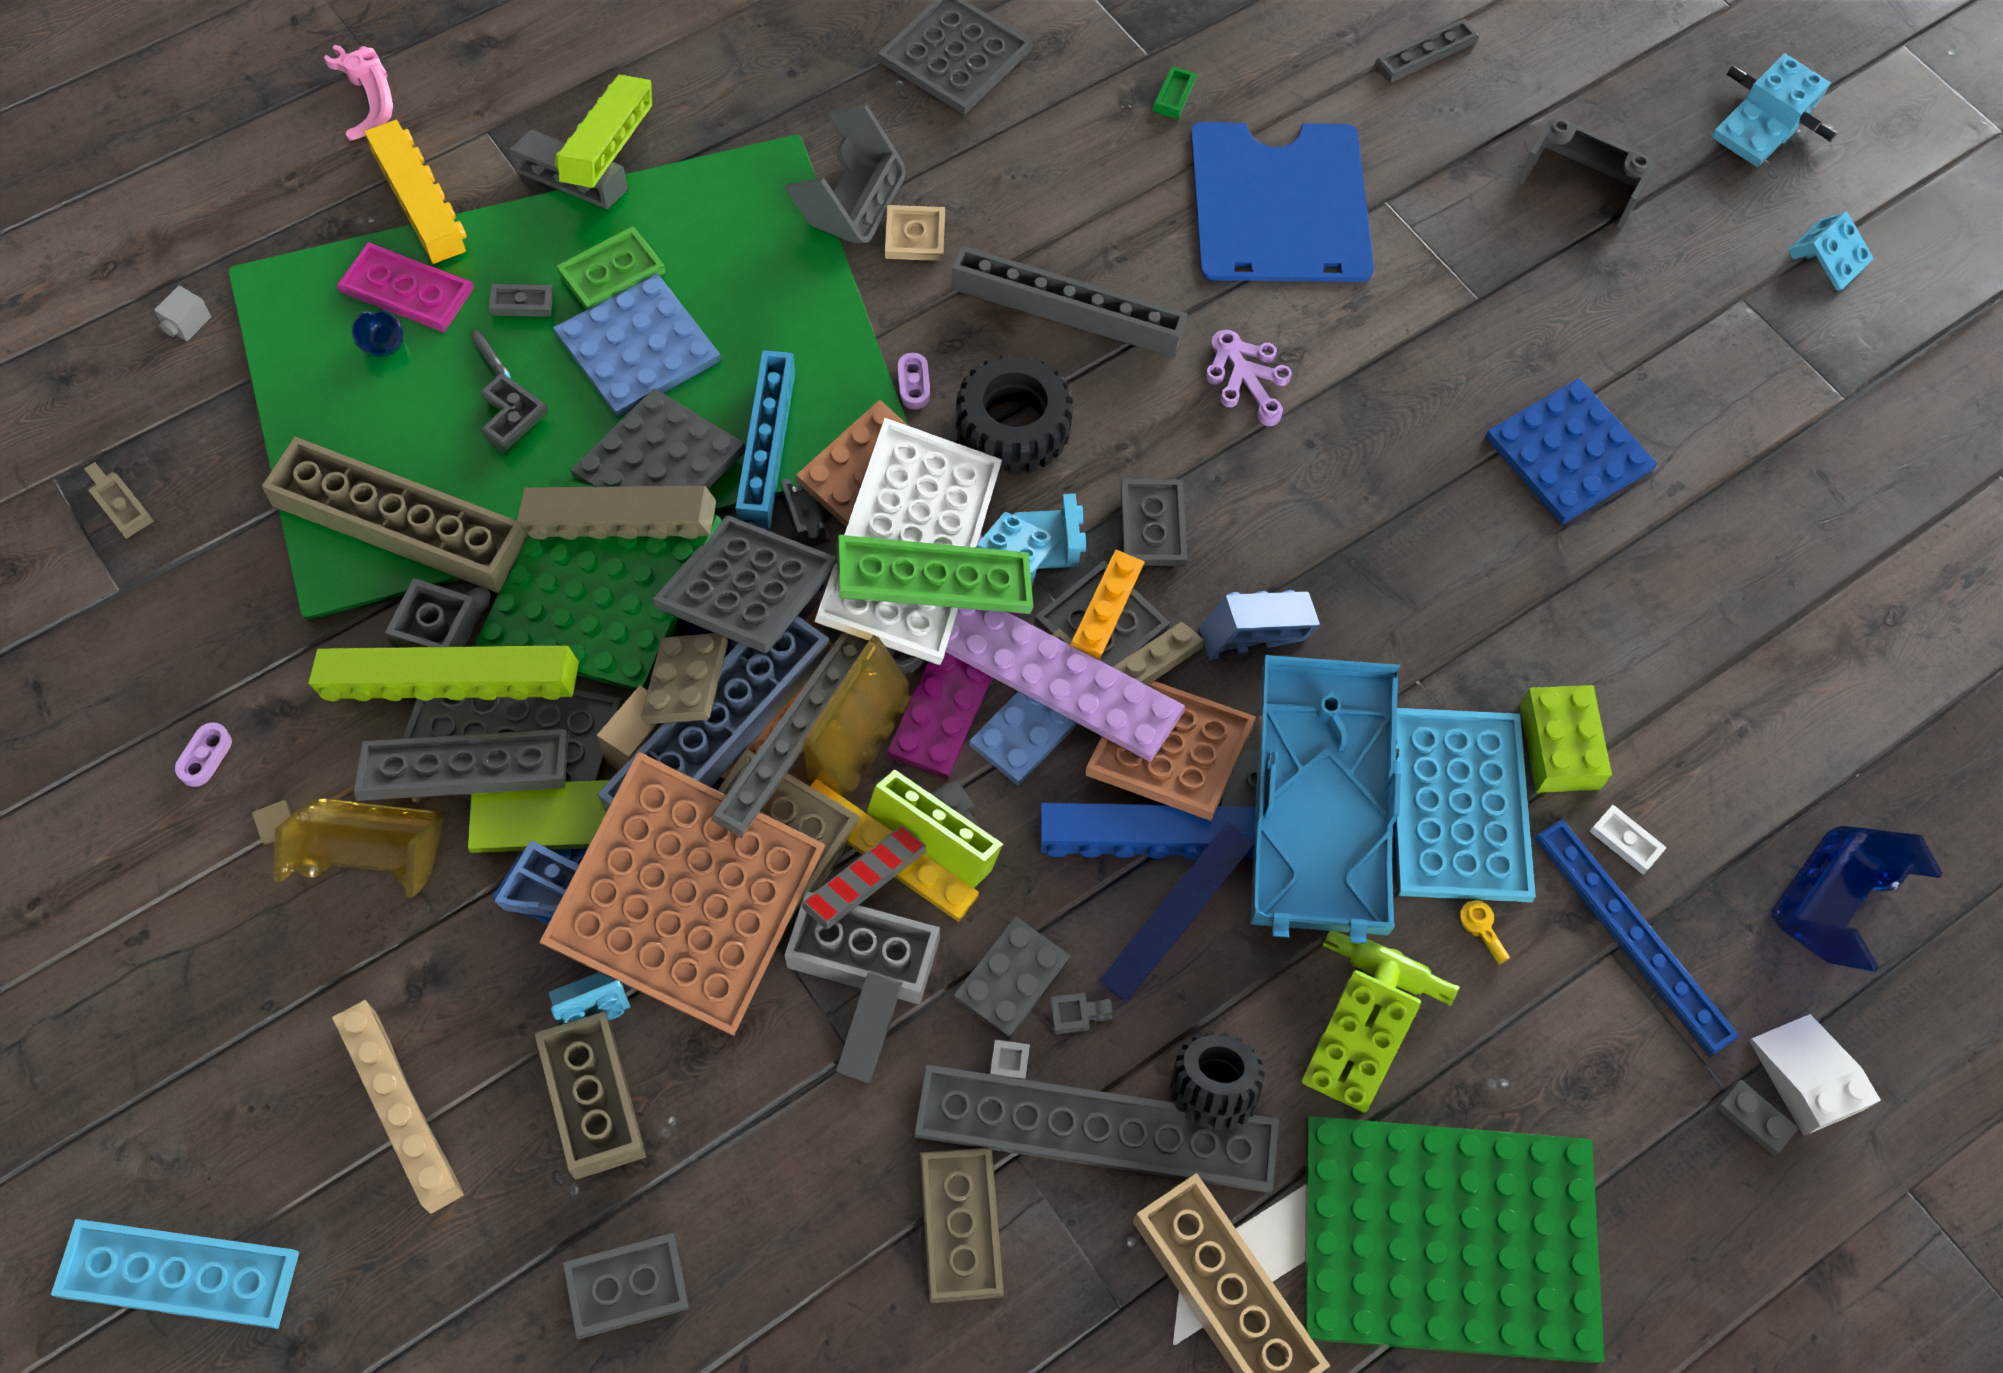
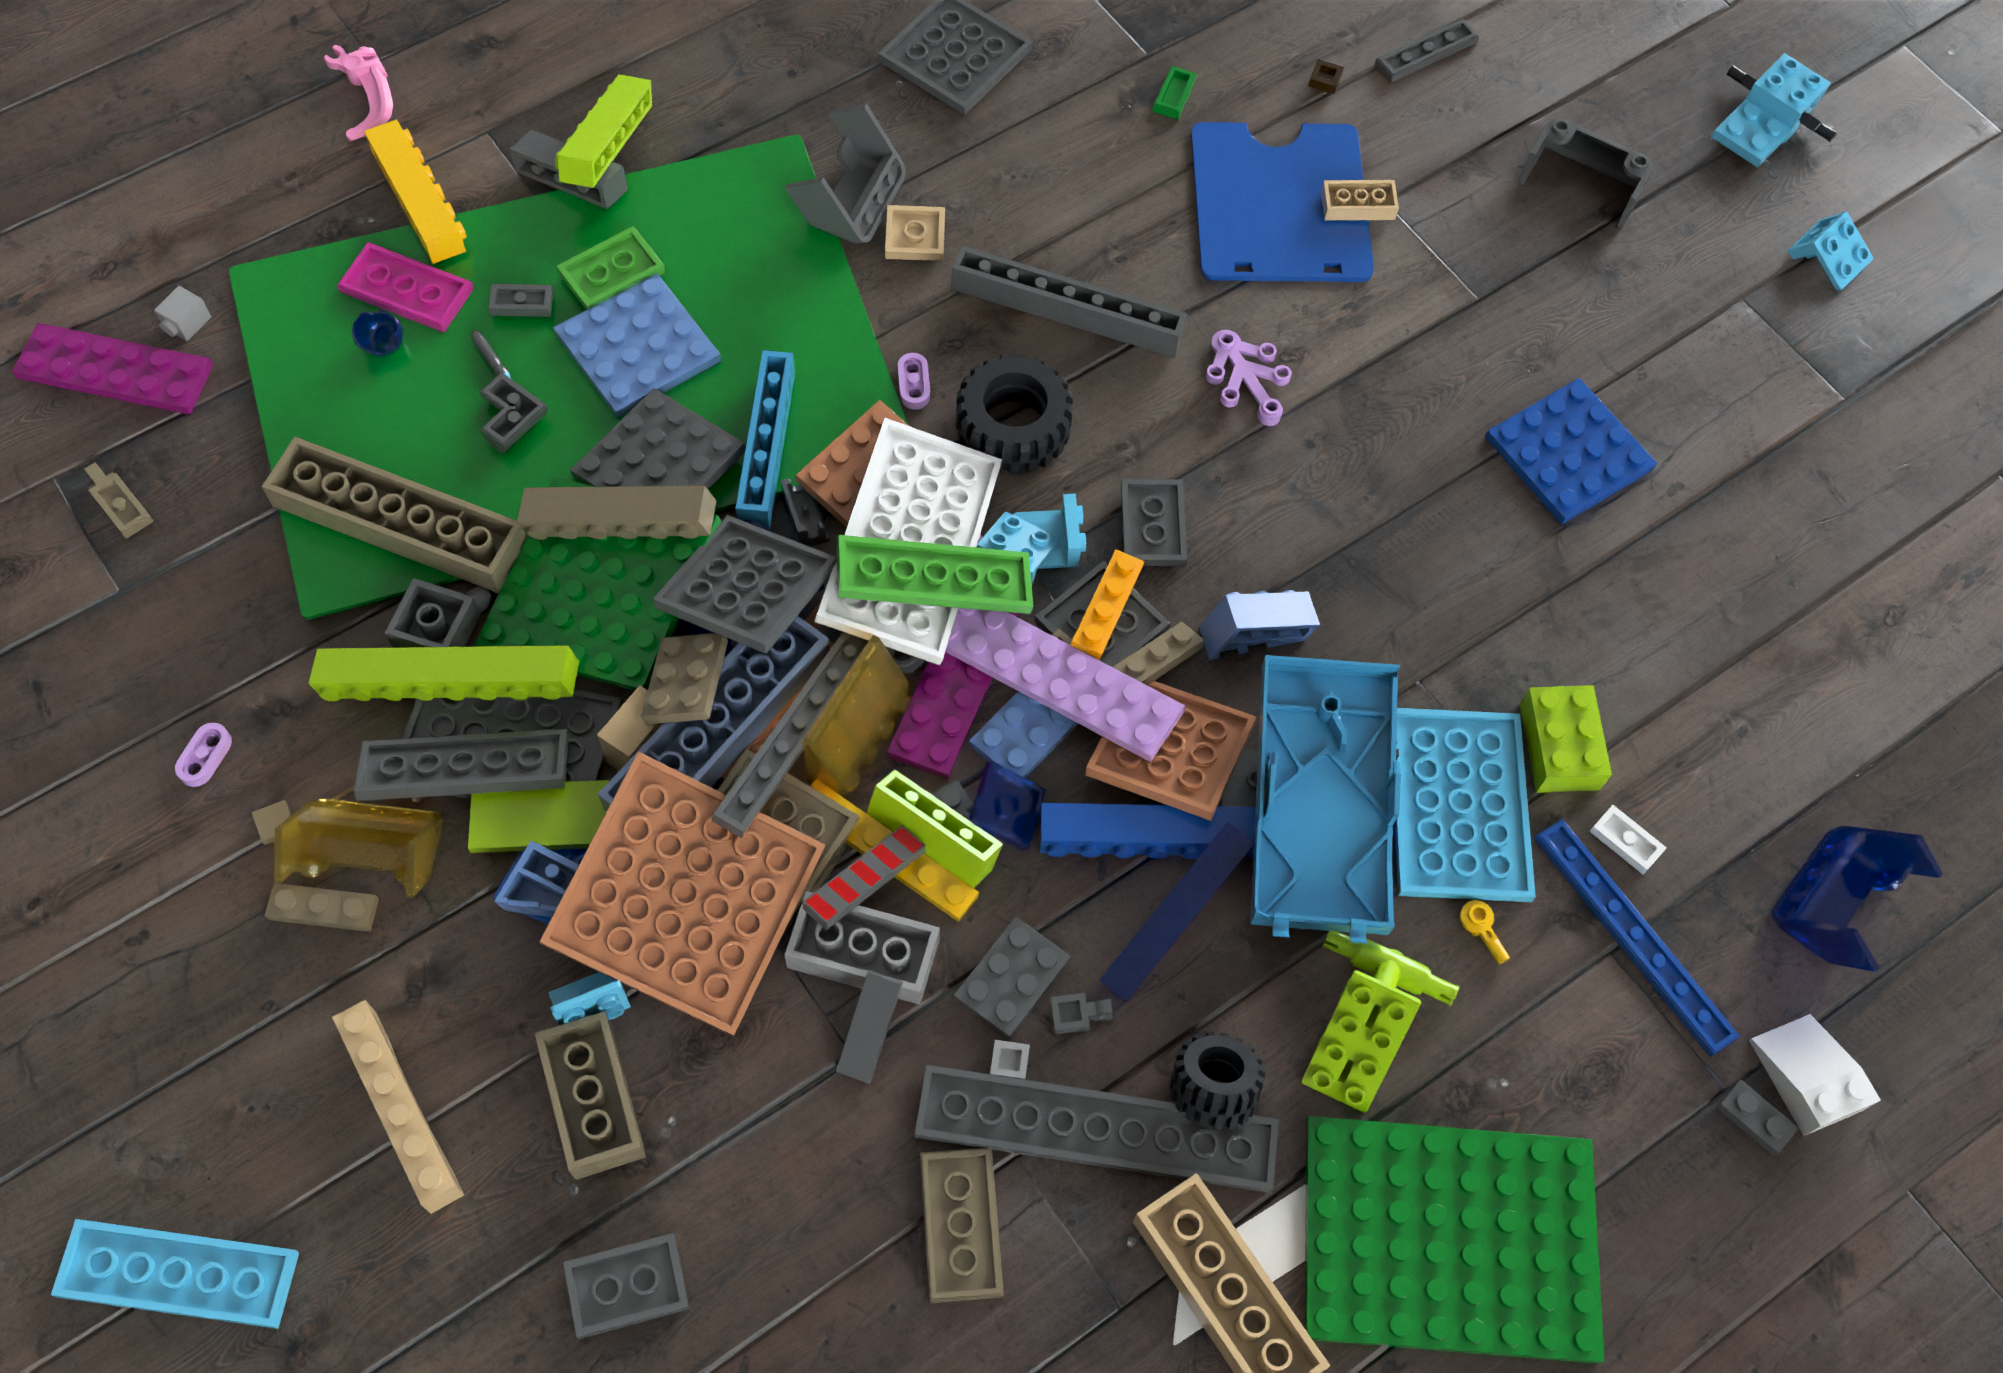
none -> magenta plate [12,322,214,415]
none -> dark tan plate [265,883,379,932]
none -> clear blue tile [968,761,1047,851]
none -> dark brown plate [1308,59,1344,94]
none -> tan piece [1321,180,1399,221]

